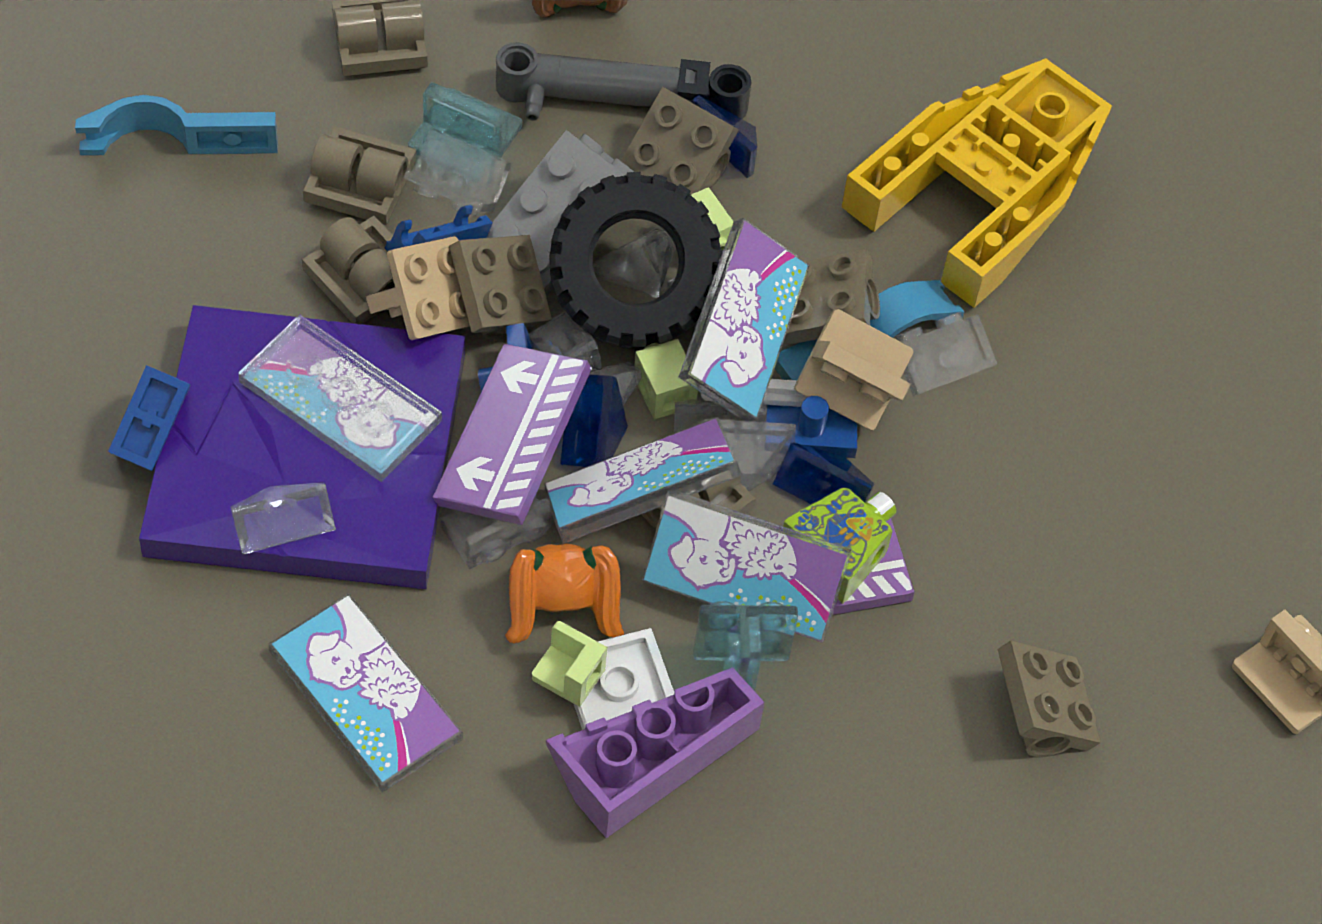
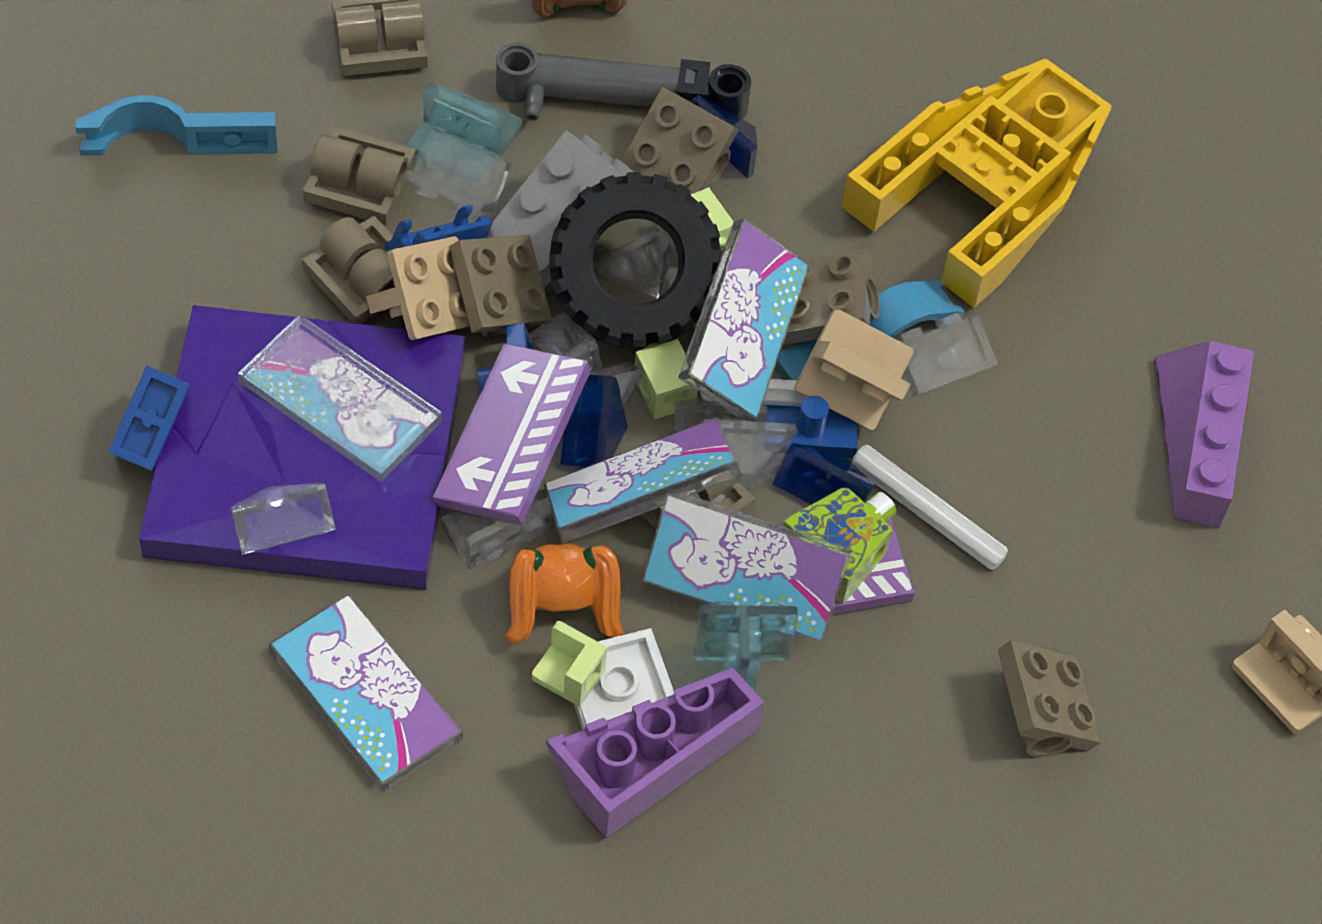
none -> white axle [852,445,1008,570]
none -> medium lavender wedge [1154,341,1254,528]

